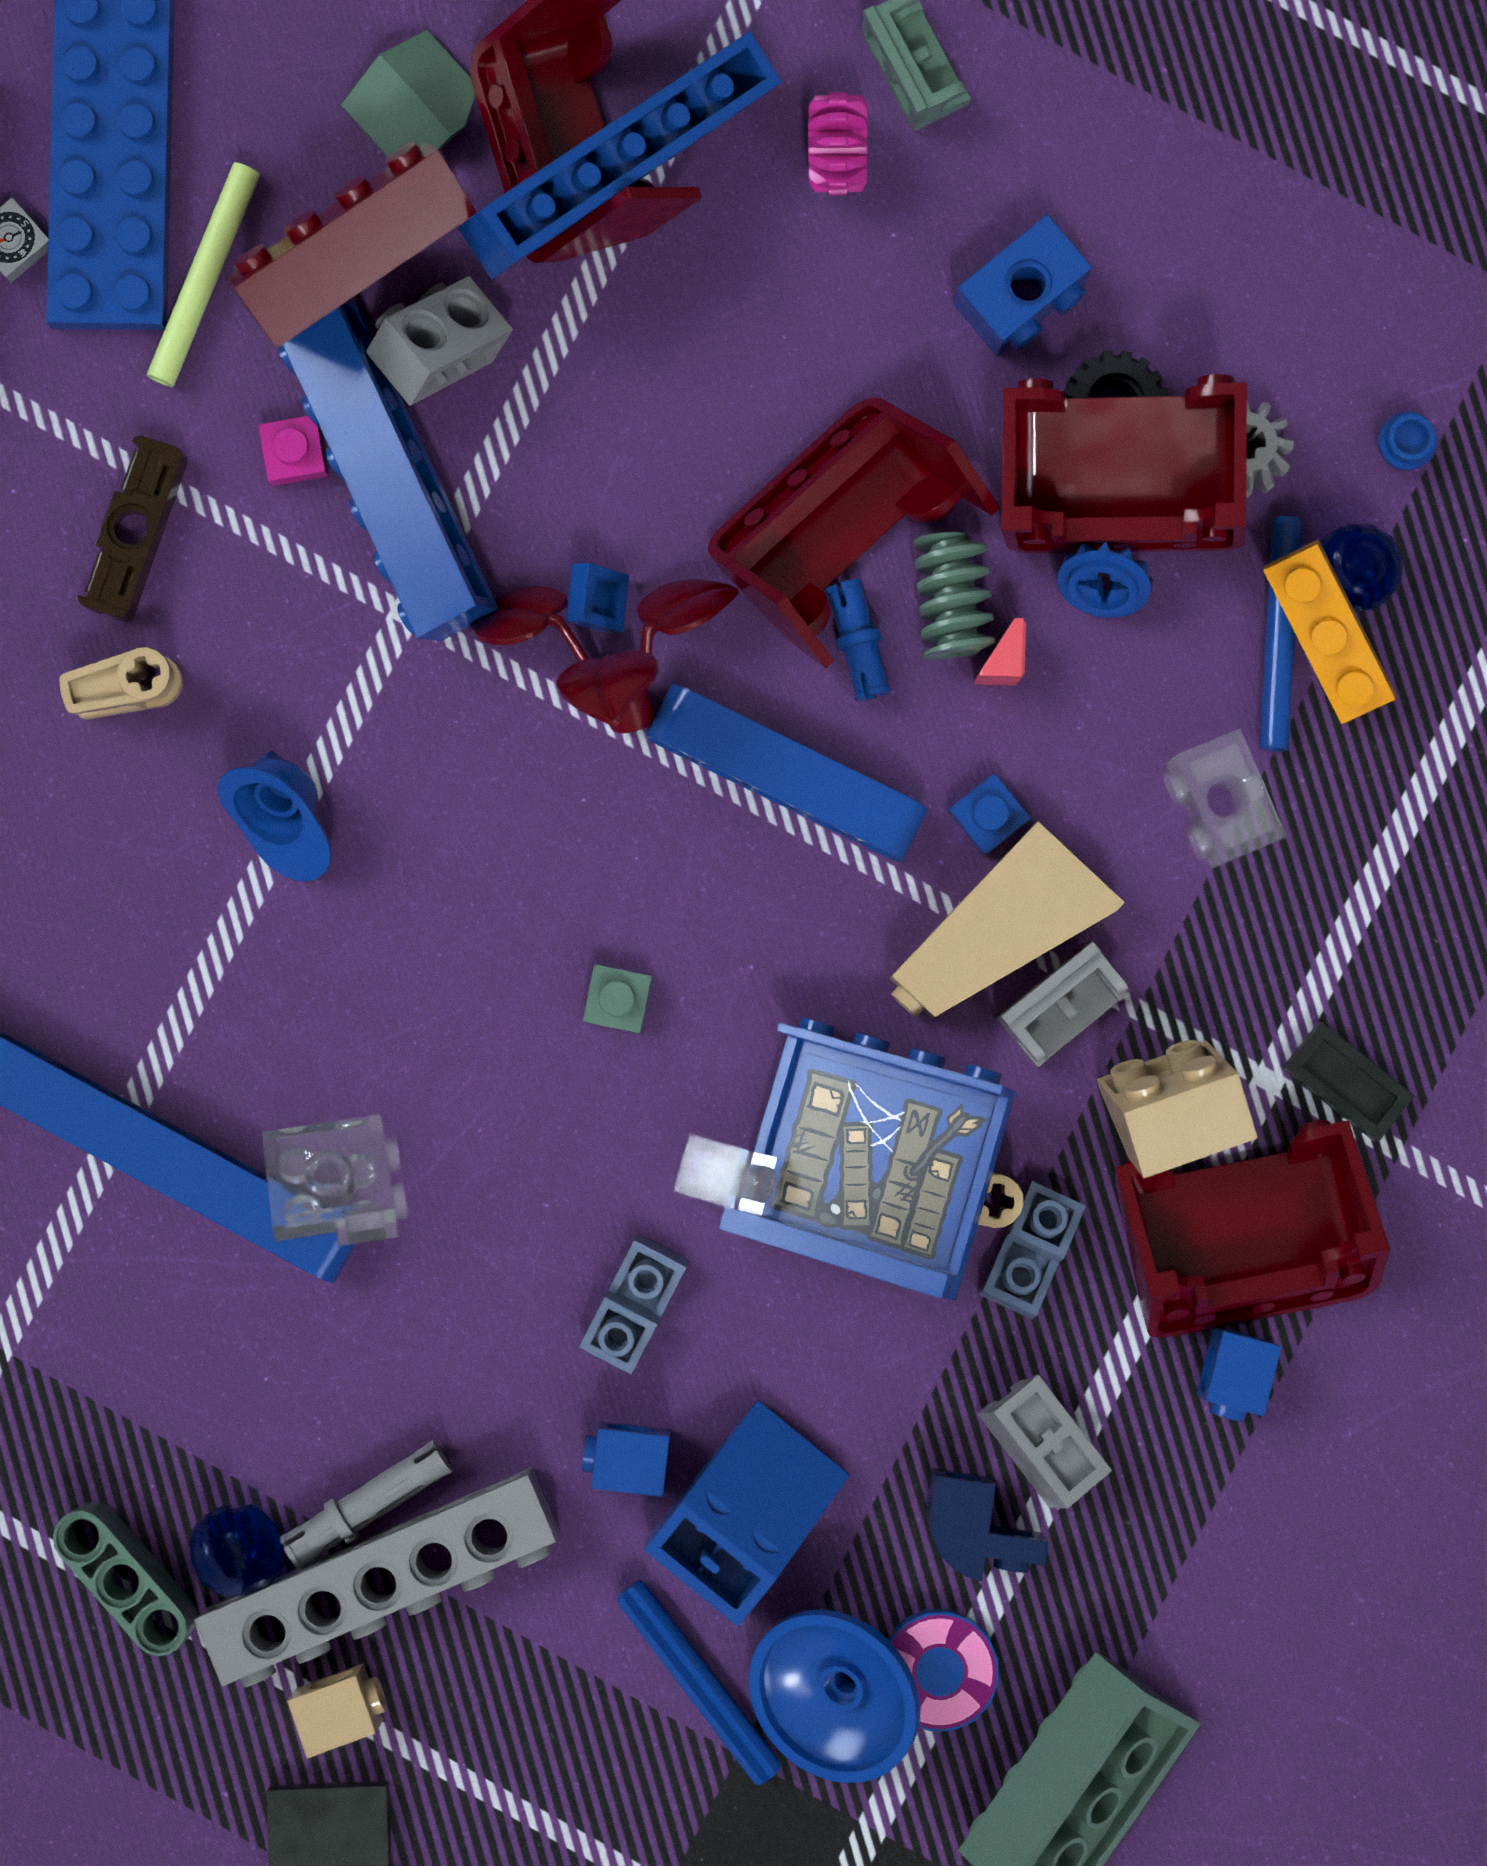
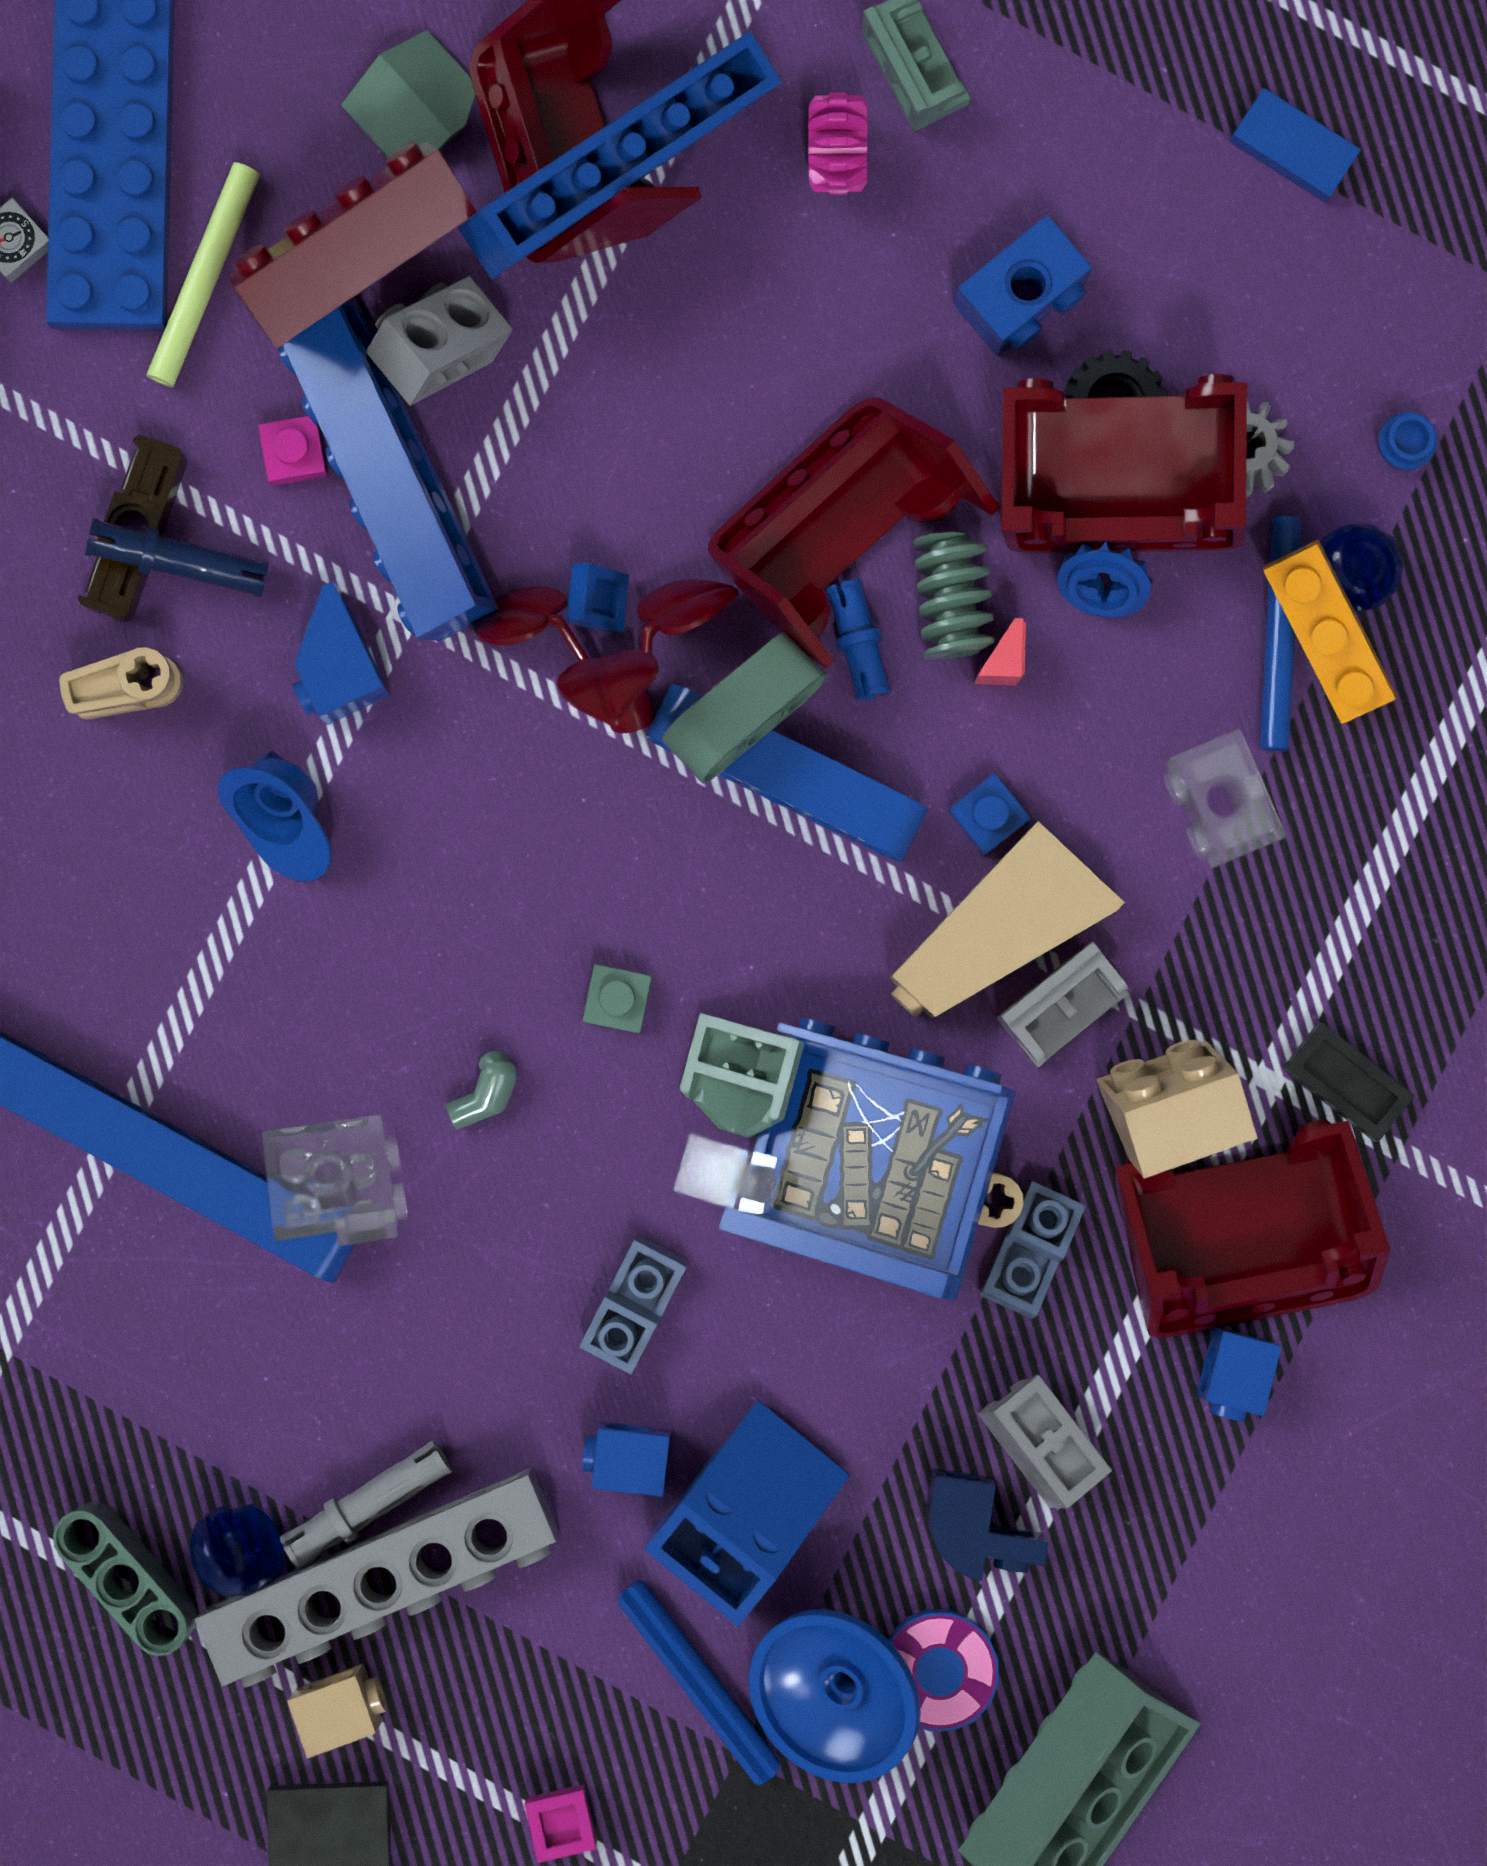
none -> dark blue pin [85,518,269,598]
none -> blue slope [292,581,390,725]
none -> sand green arm [446,1050,517,1131]
none -> dark pink plate [524,1784,597,1863]
none -> sand green beam [662,632,827,784]
none -> sand green slope [679,1013,805,1138]
none -> blue tile [1229,88,1361,203]

